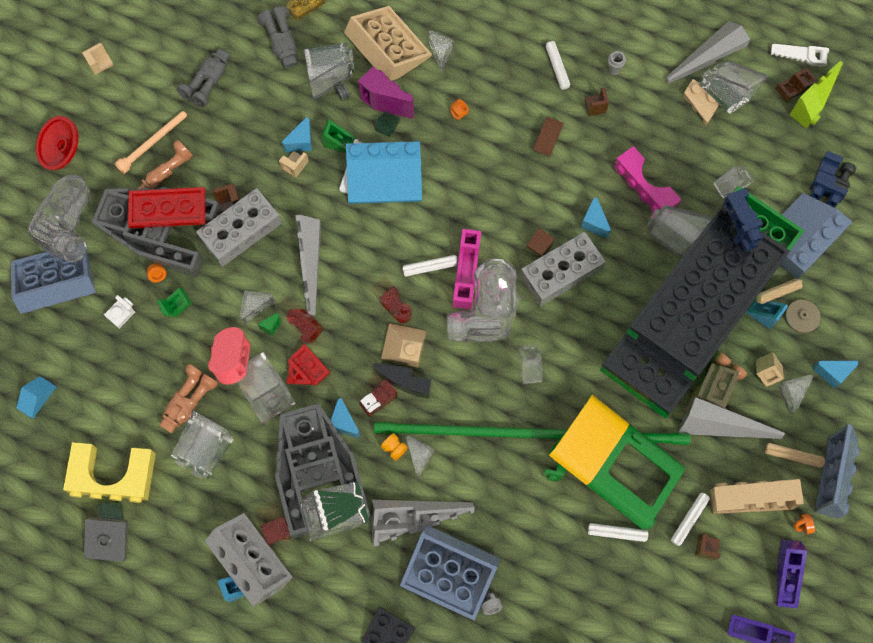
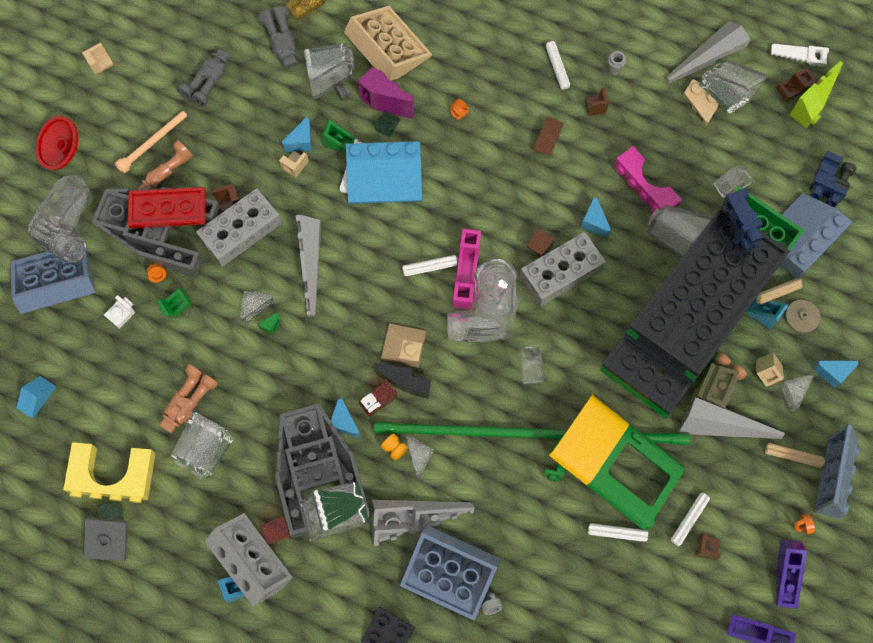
coral brick [208,327,251,385] -> none
clear slope [236,352,296,424] -> none
clear red leg [287,309,324,343] -> none
red slope [287,344,331,385] -> none
clear red leg [379,286,412,324] -> none
clear slope [428,30,454,70] -> none
tan wedge [710,479,804,514] -> none

